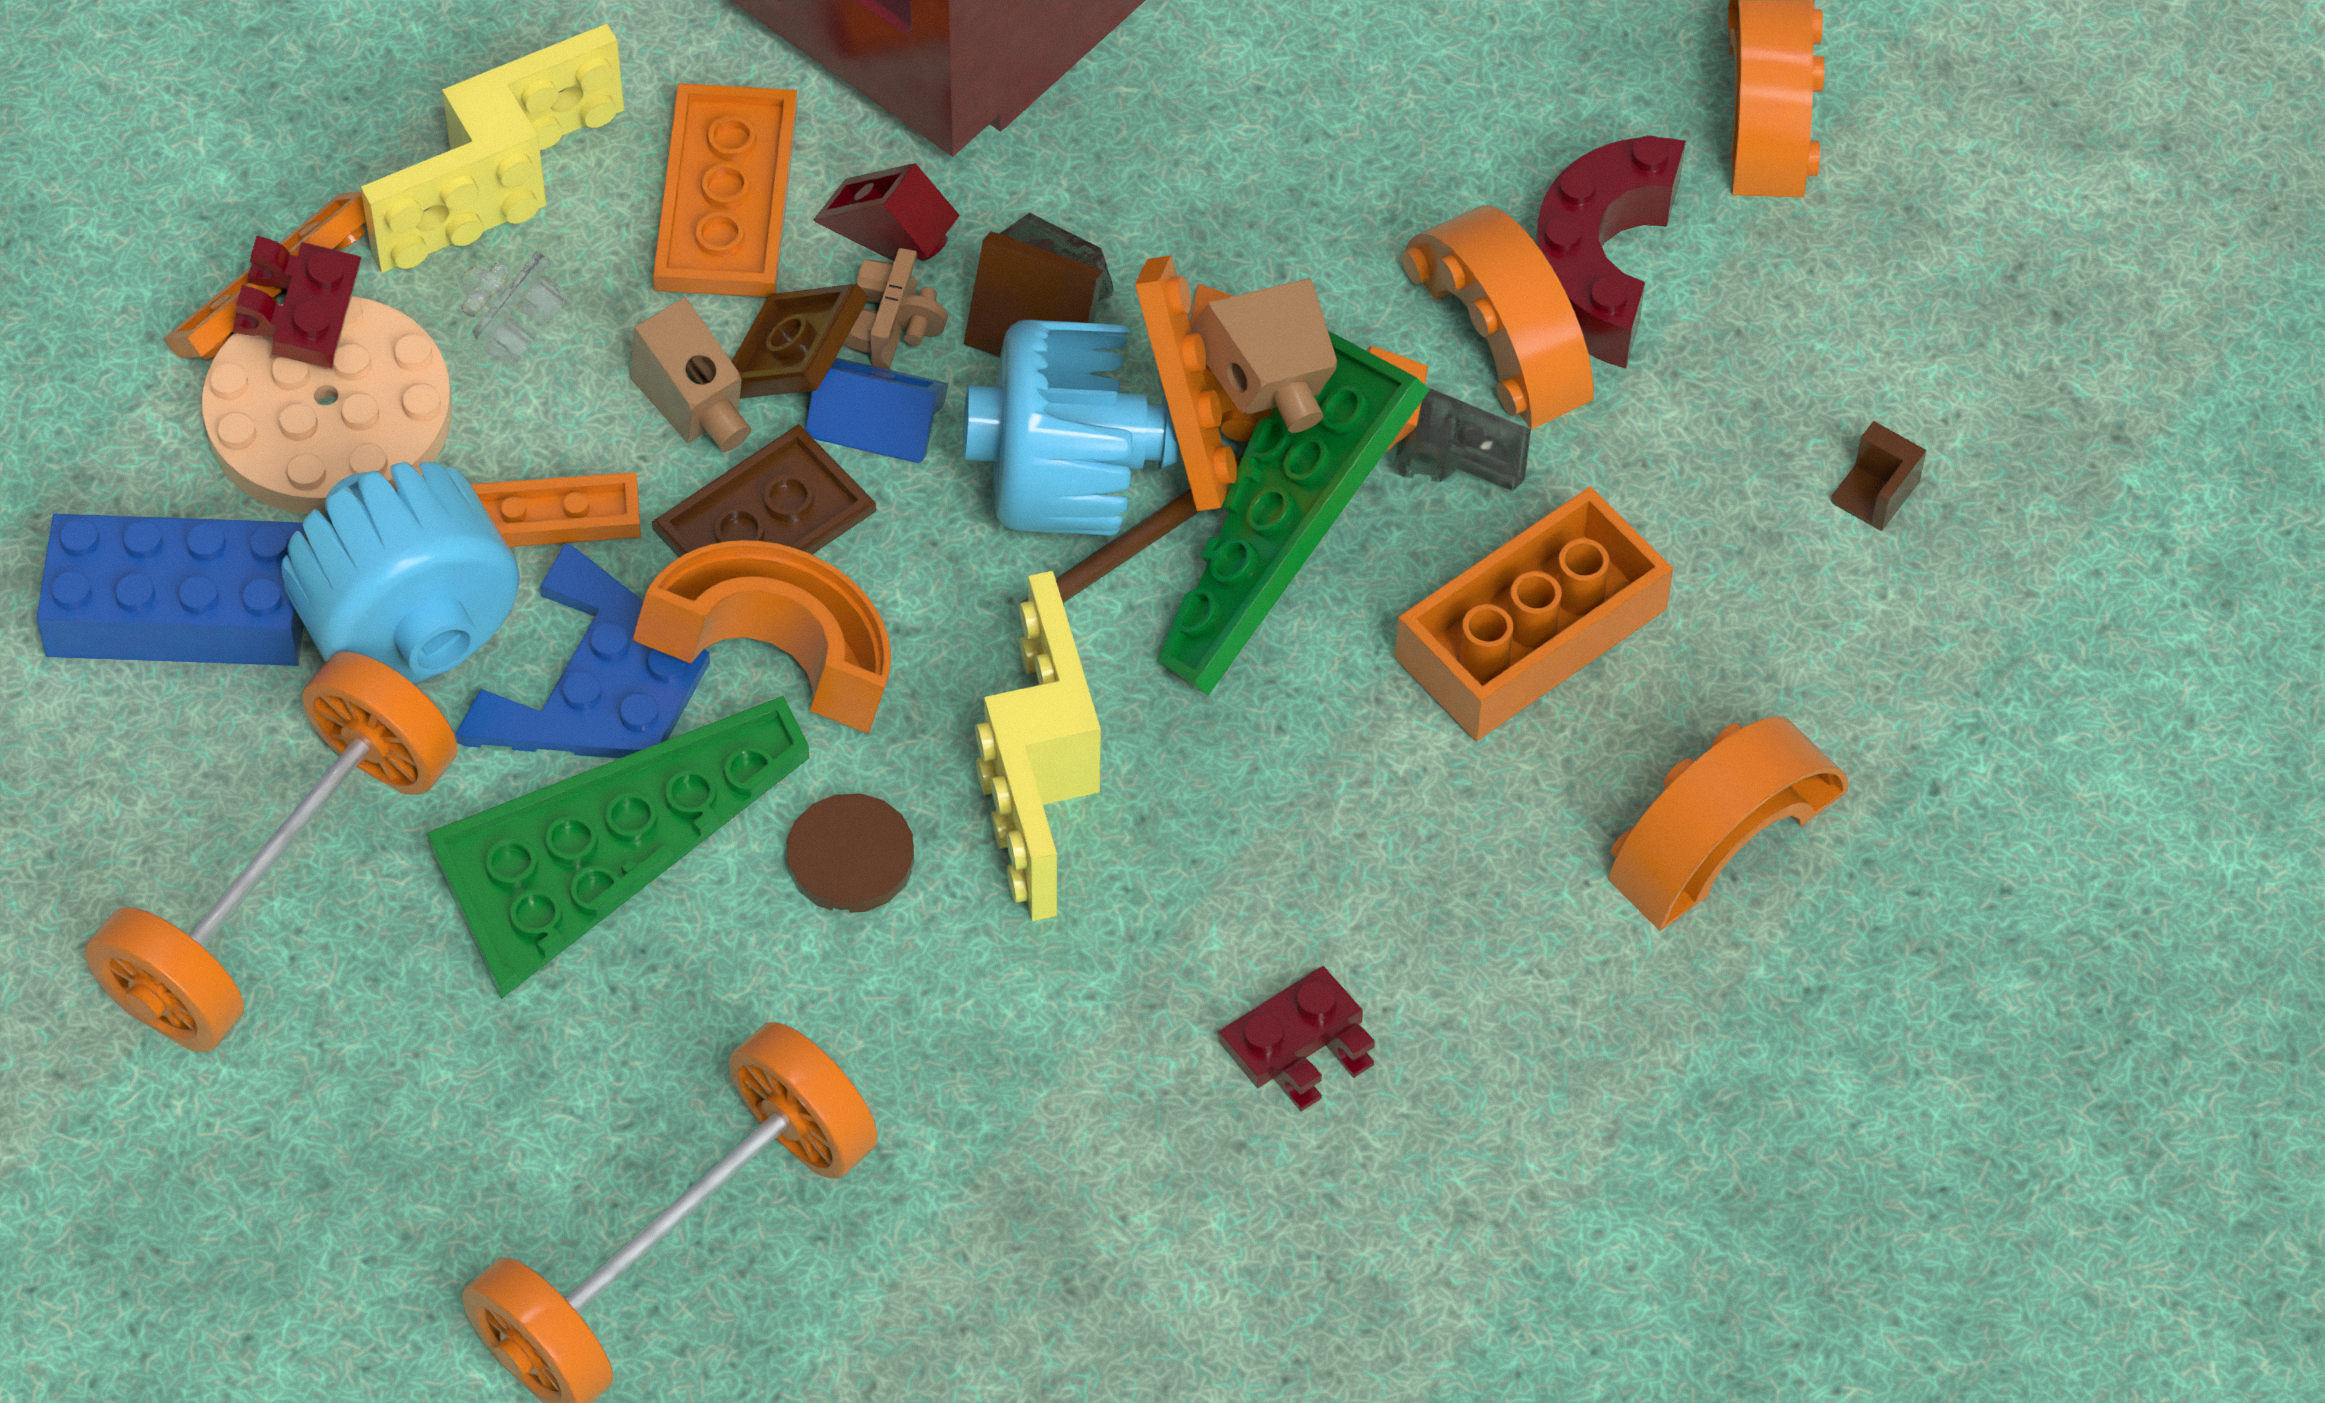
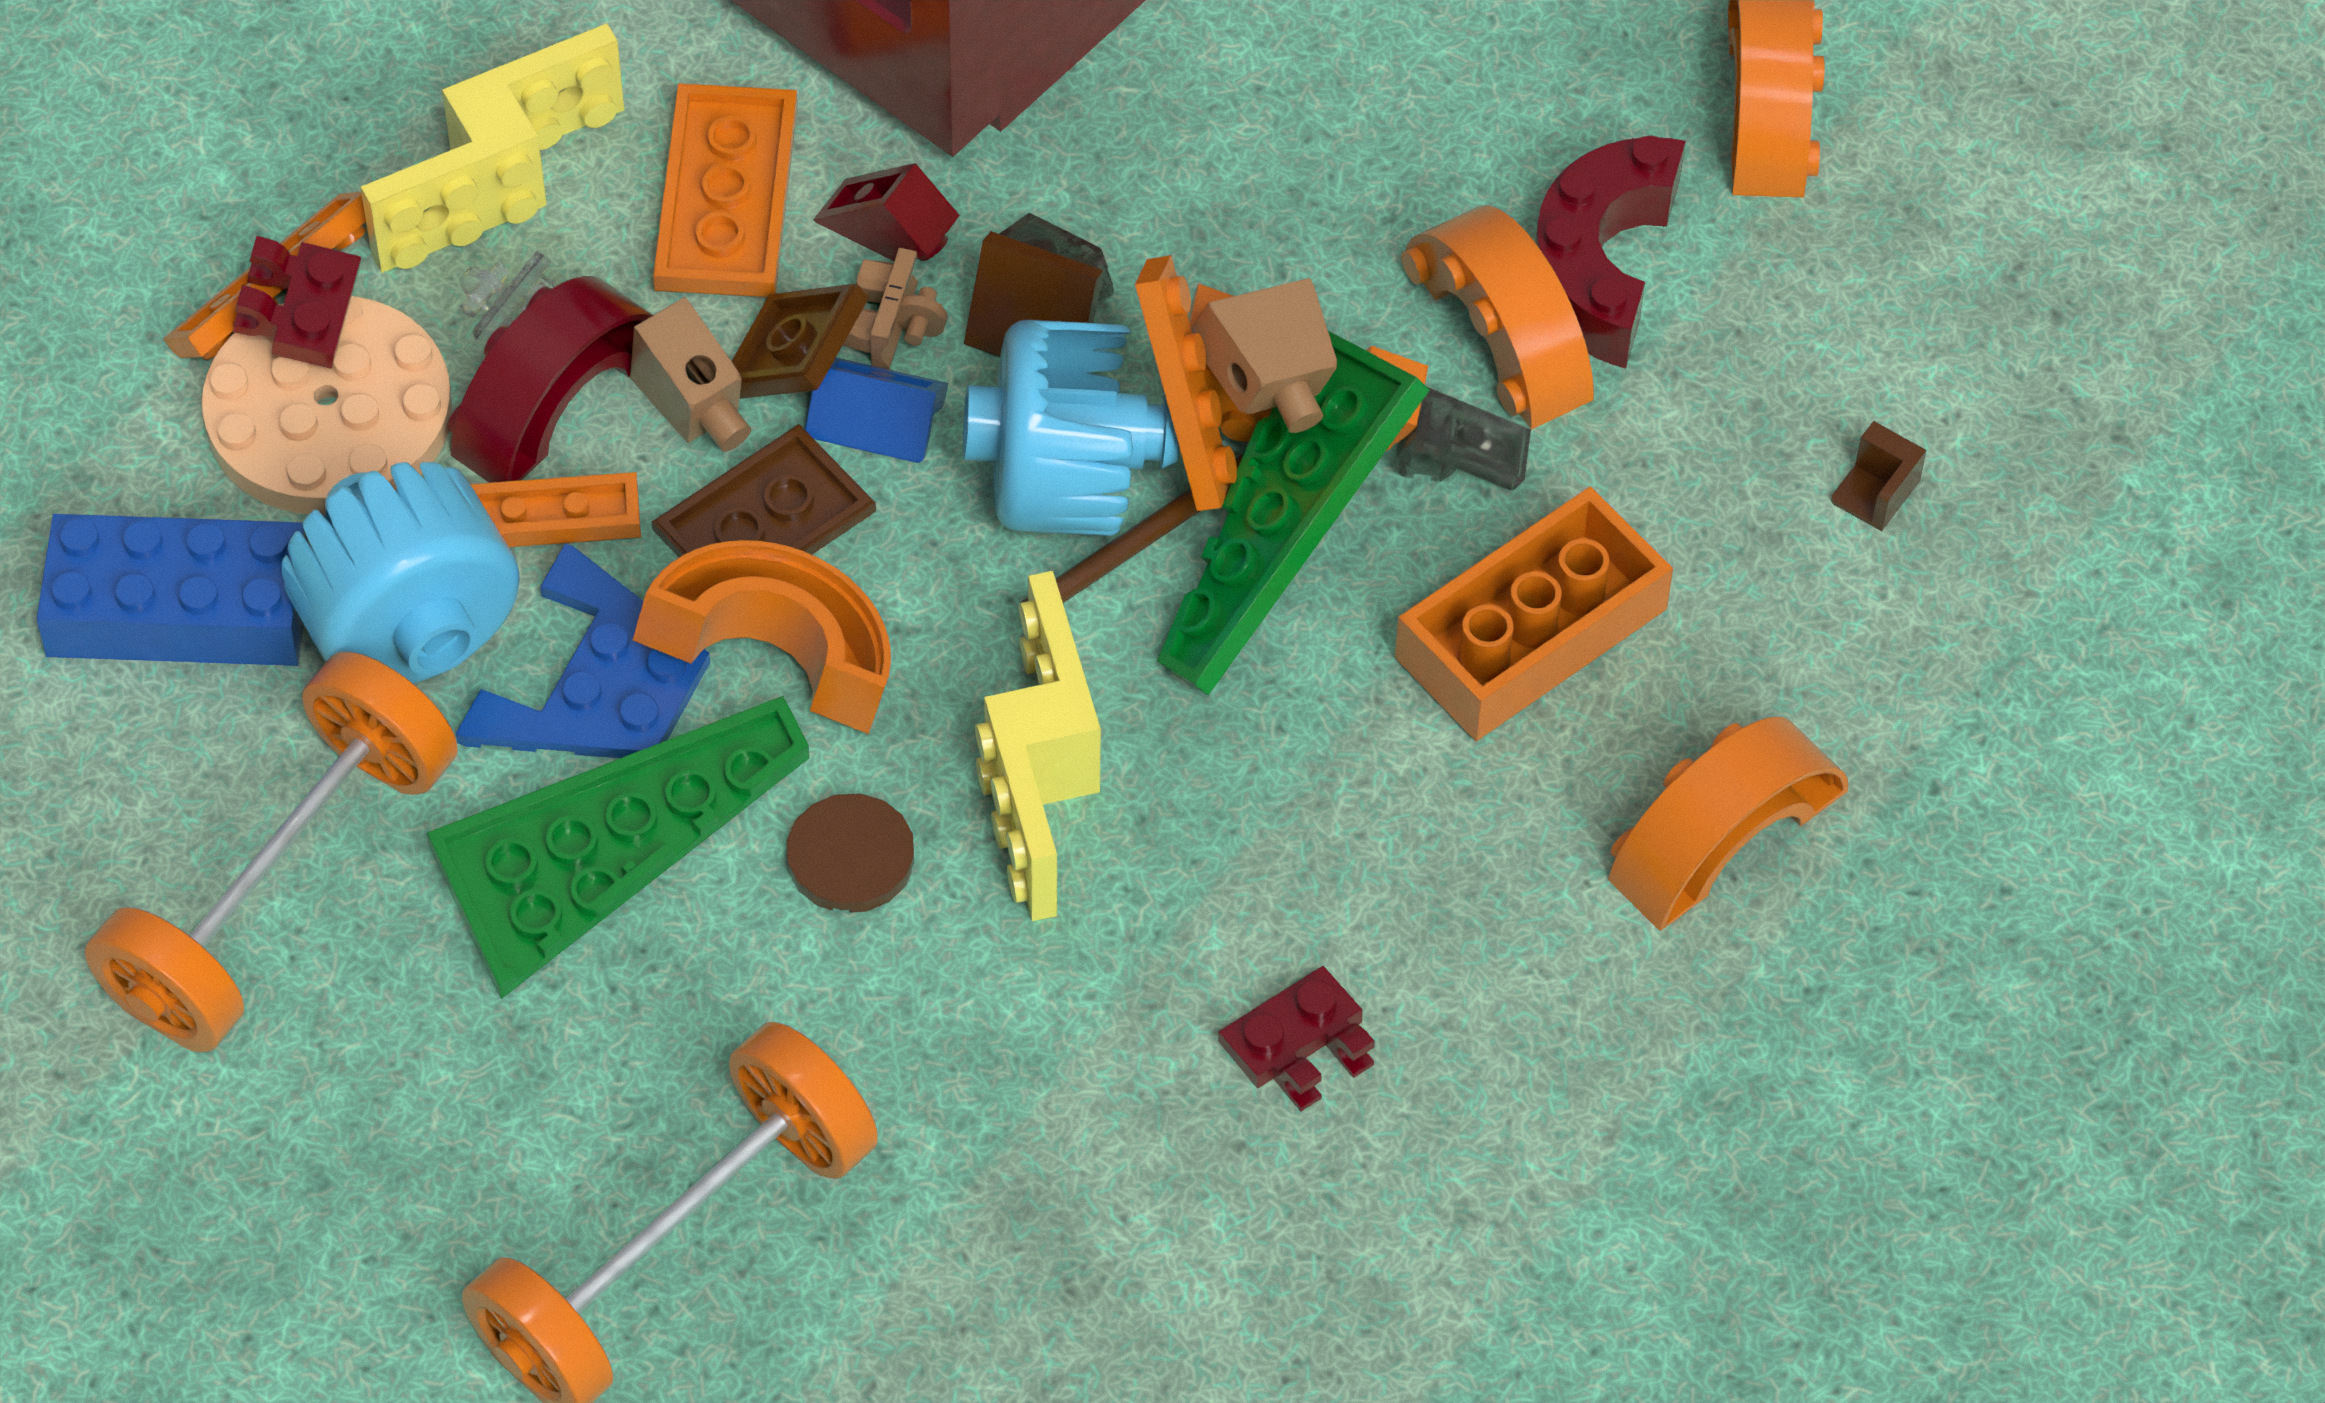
none -> dark red brick [448,276,653,483]

